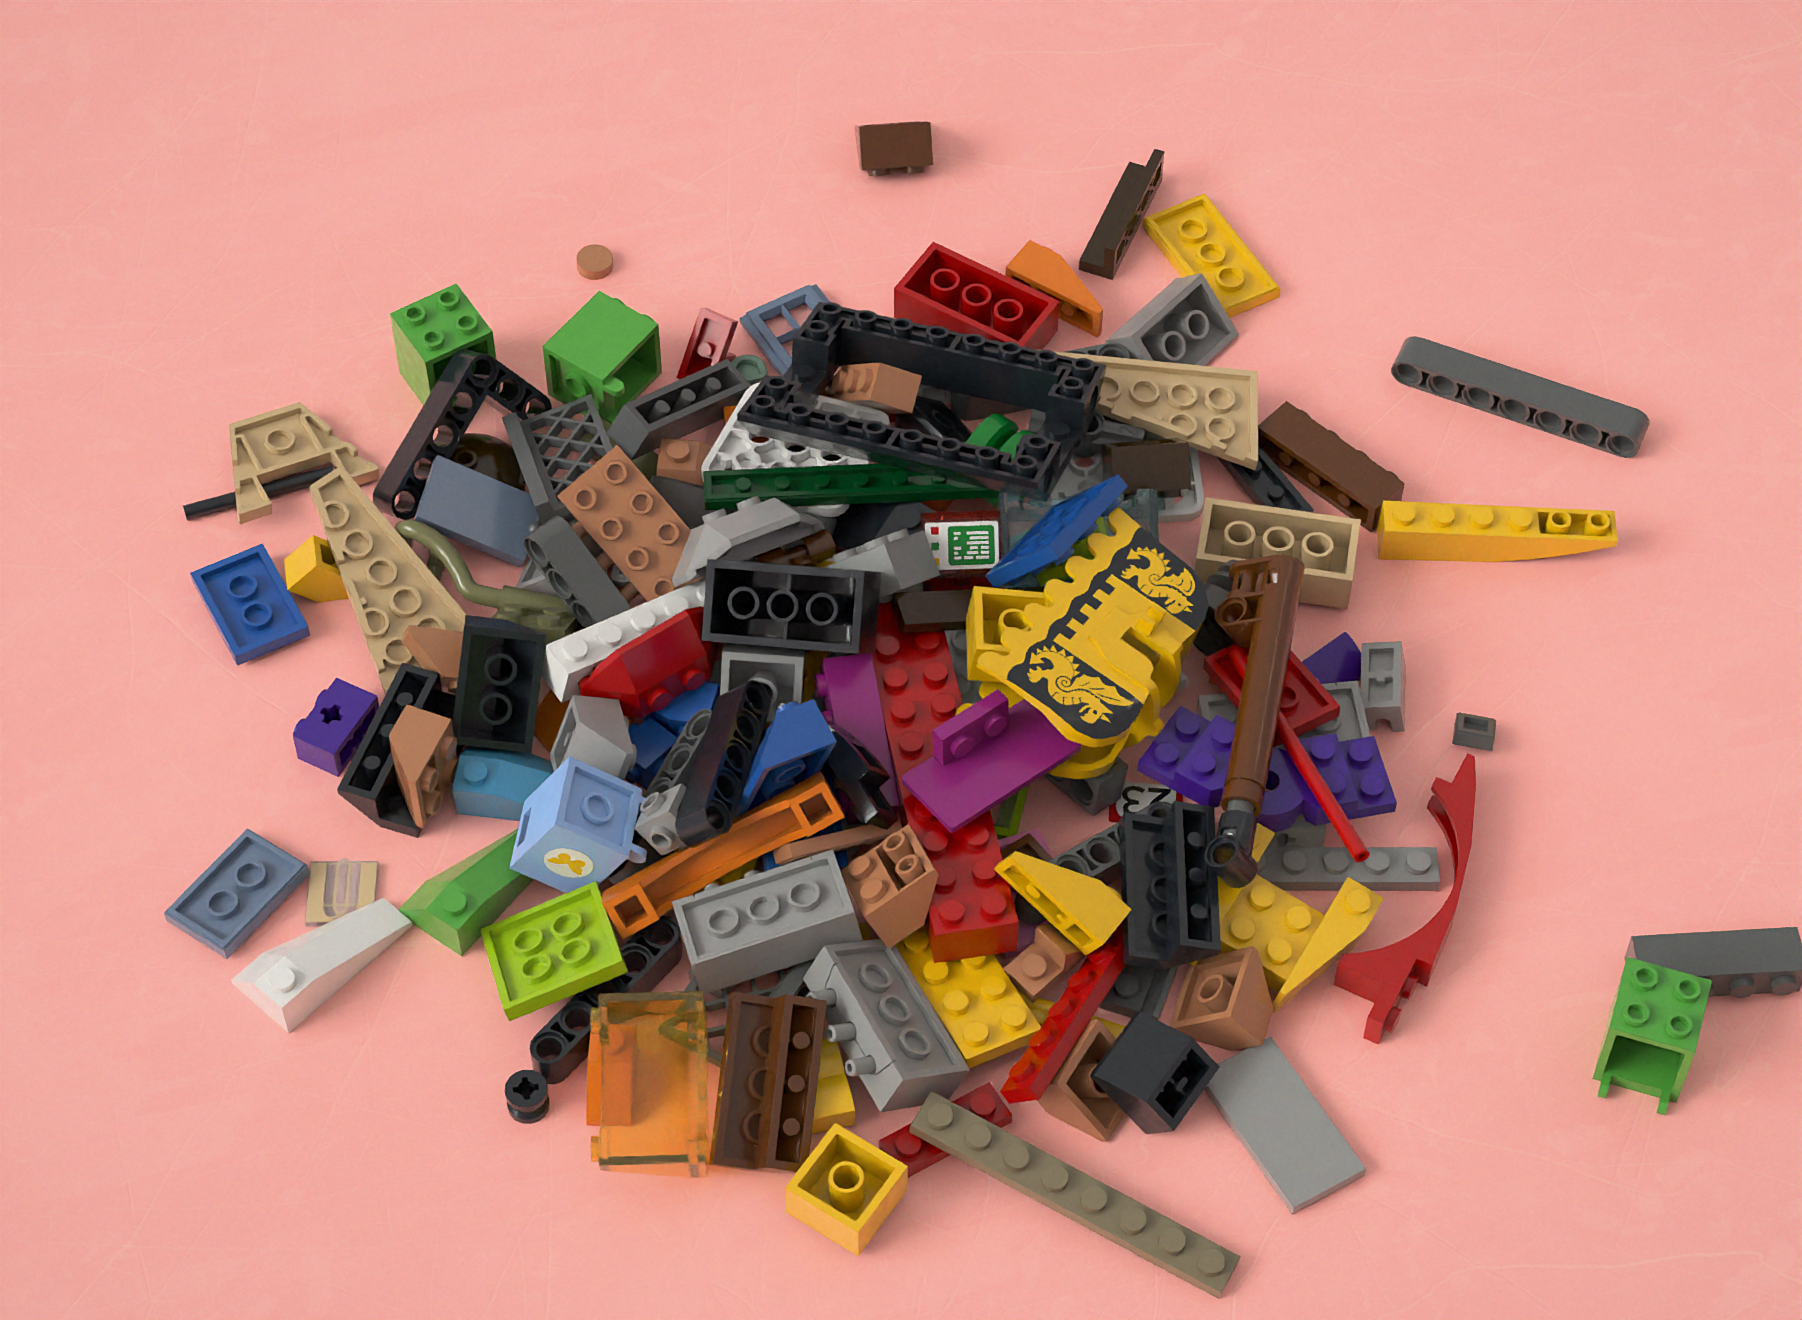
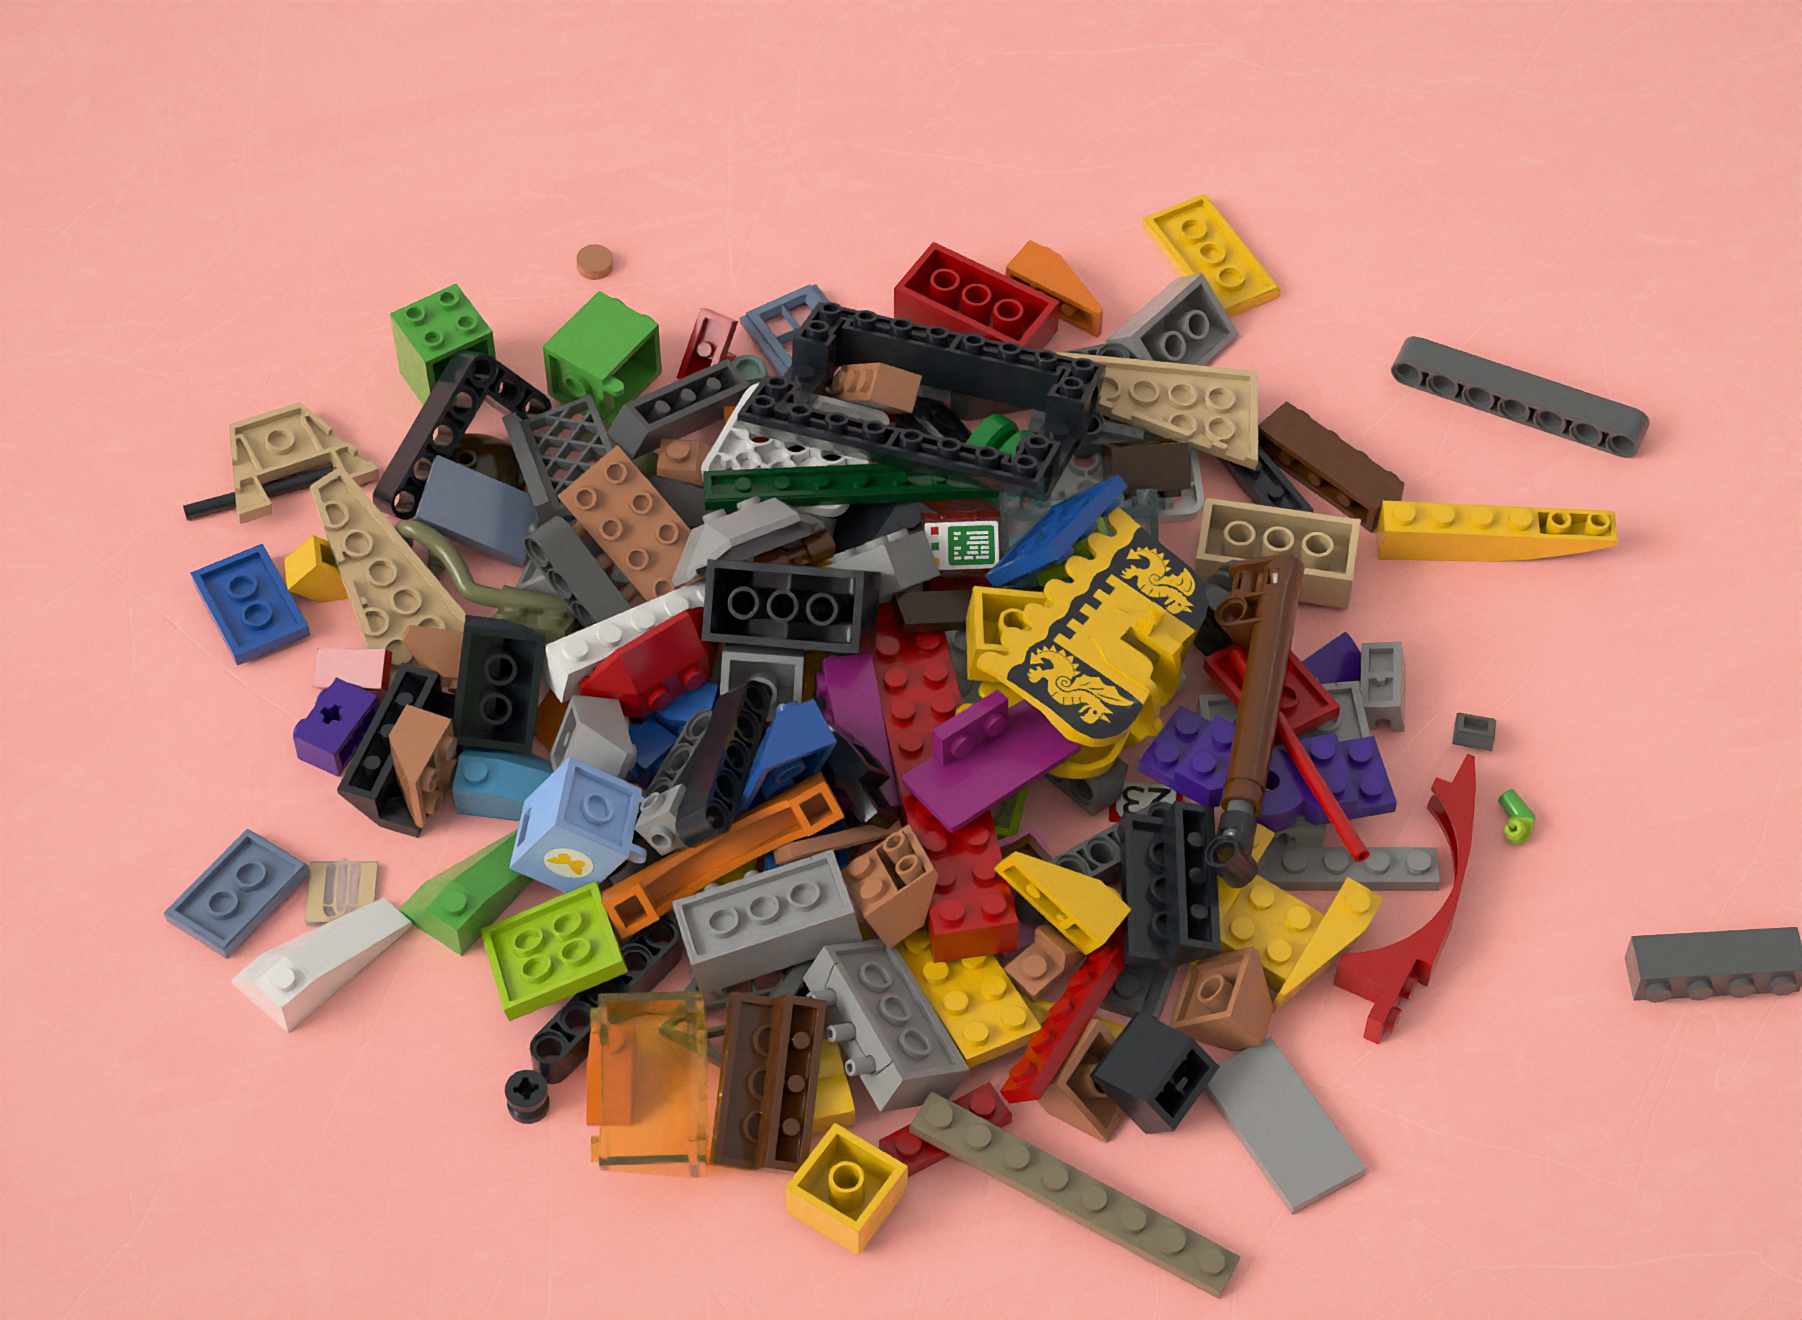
reddish brown slope [854,121,933,176] -> none
dark brown fence [1079,148,1165,280] -> none
bright green container [1592,957,1712,1115] -> none
none -> tile [312,648,393,691]
none -> arm [1498,789,1536,844]

